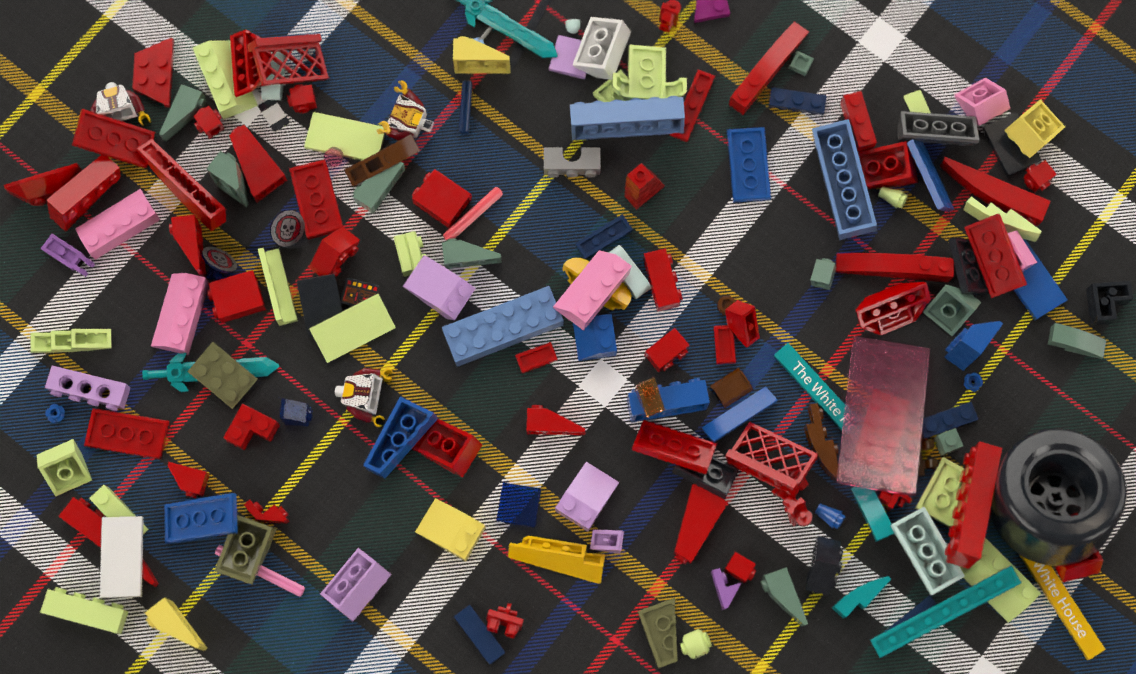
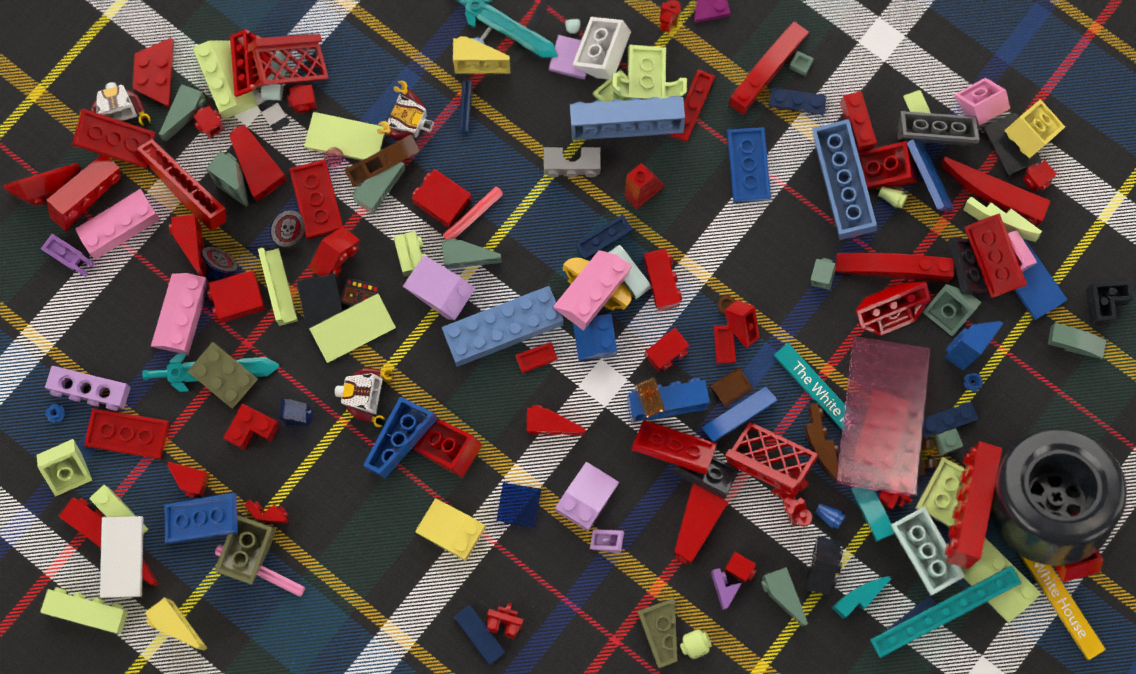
yellowish green slope [30,329,111,353] -> none
lavender slope [320,548,391,621] -> none
yellow wedge [508,536,605,584] -> none

